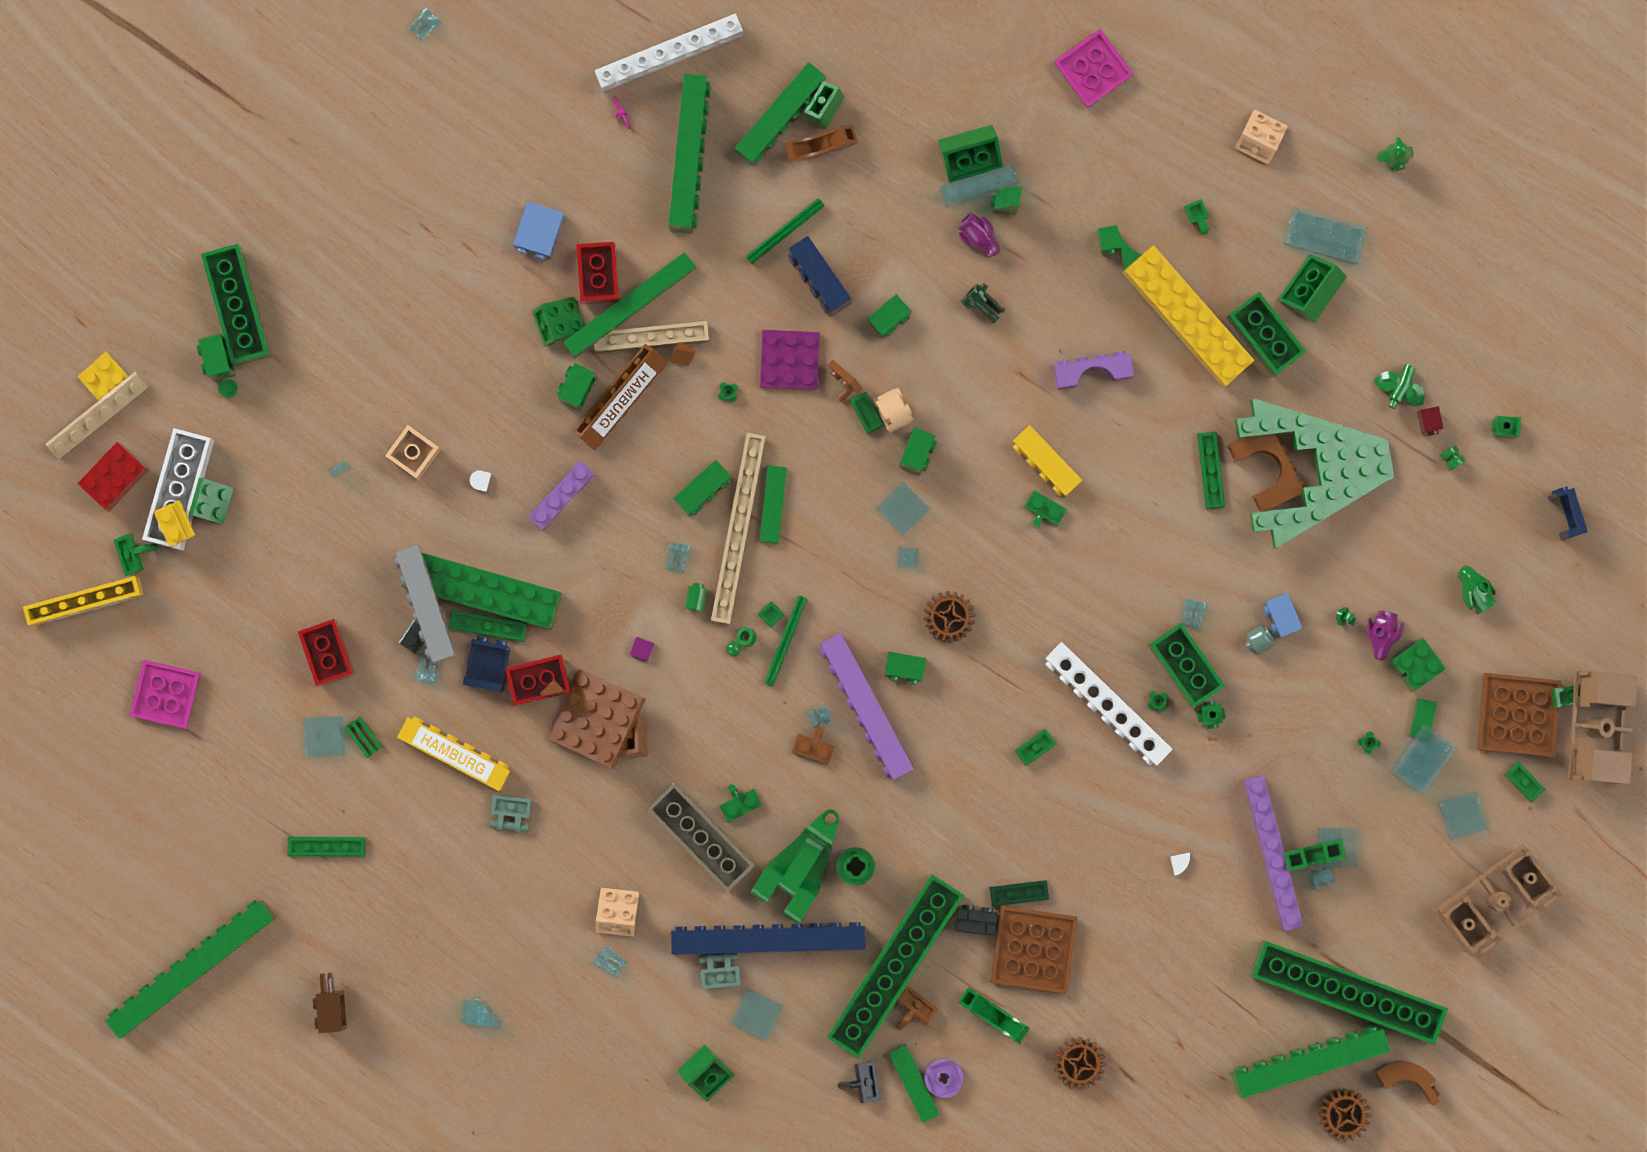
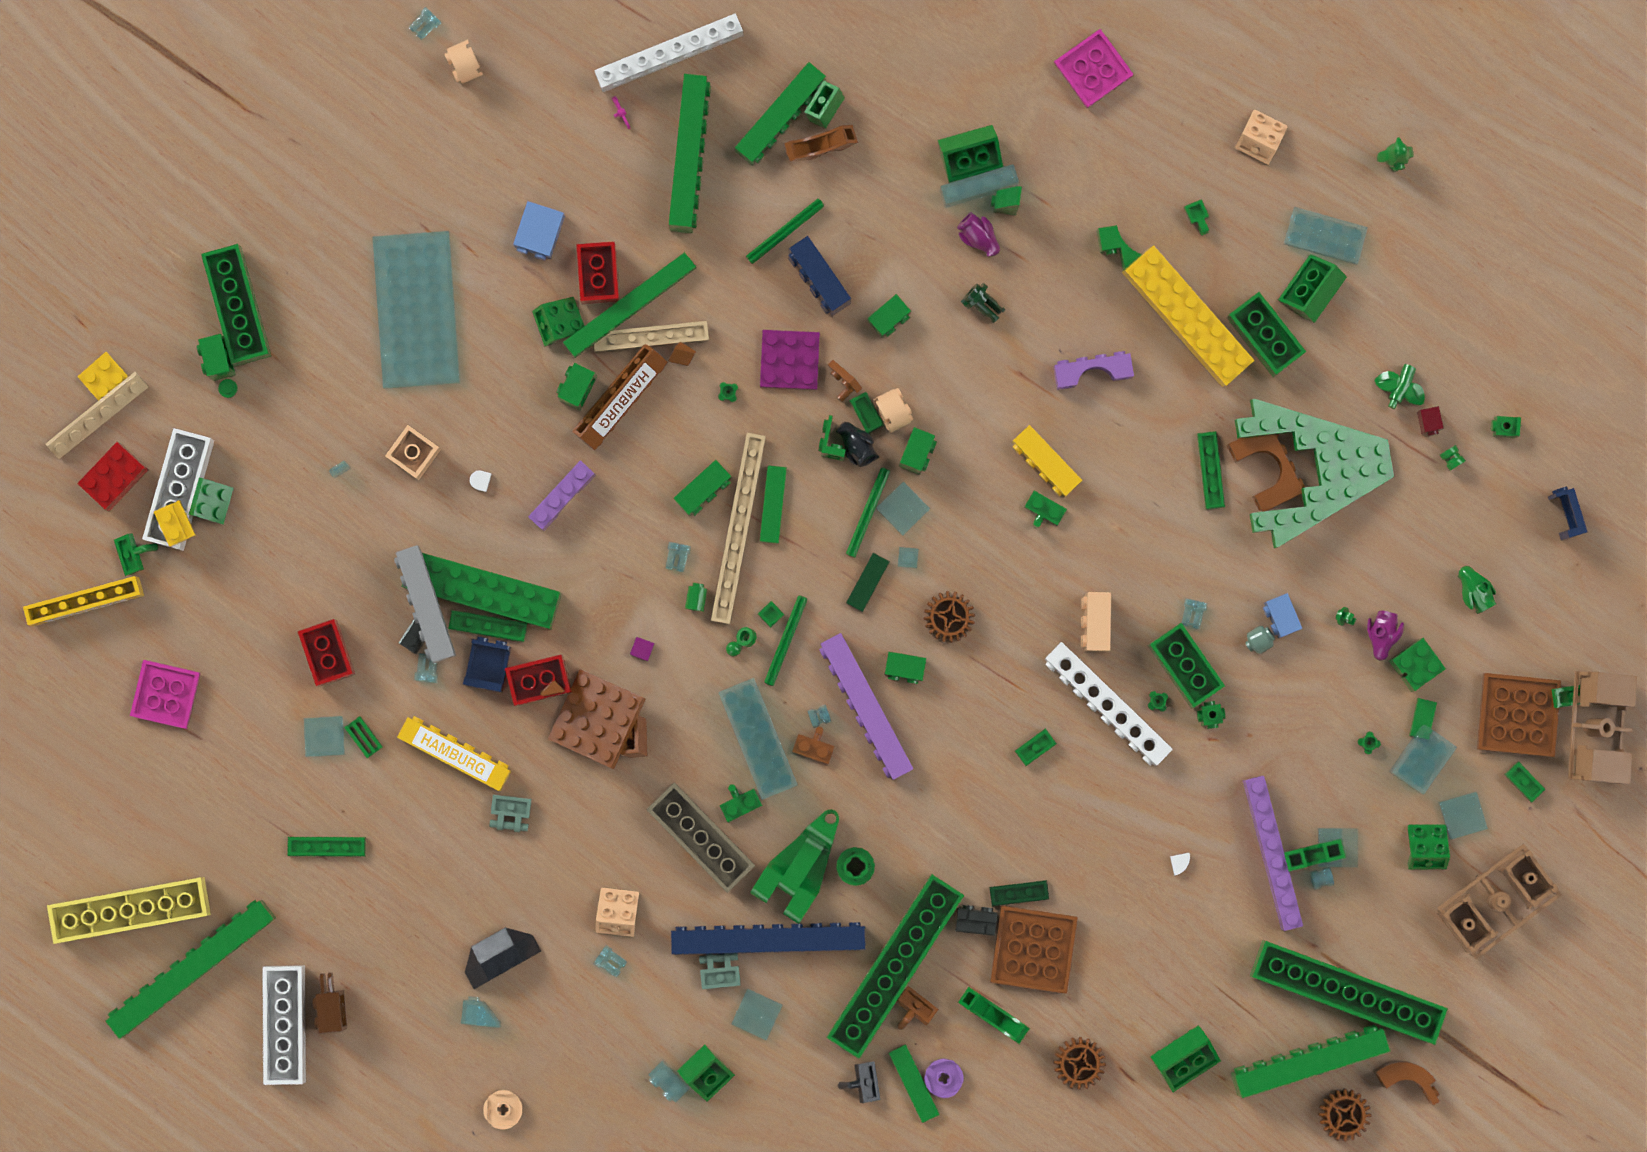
none -> light yellow brick [47,877,211,944]
none -> white brick [263,965,306,1085]
none -> clear light blue plate [373,231,460,389]
none -> light nougat brick [445,40,483,84]
none -> black wedge [465,927,541,989]
none -> light nougat plate [483,1090,523,1130]
none -> clear light blue brick [648,1060,690,1103]
none -> clear light blue brick [718,678,798,800]
none -> green bracket [818,415,846,461]
none -> black animal [836,422,879,467]
none -> green axle [846,468,890,558]
none -> dark green tile [846,553,890,612]
none -> light nougat brick [1080,592,1111,652]
none -> green slope [1150,1025,1221,1092]
none -> green bracket [1407,824,1450,870]

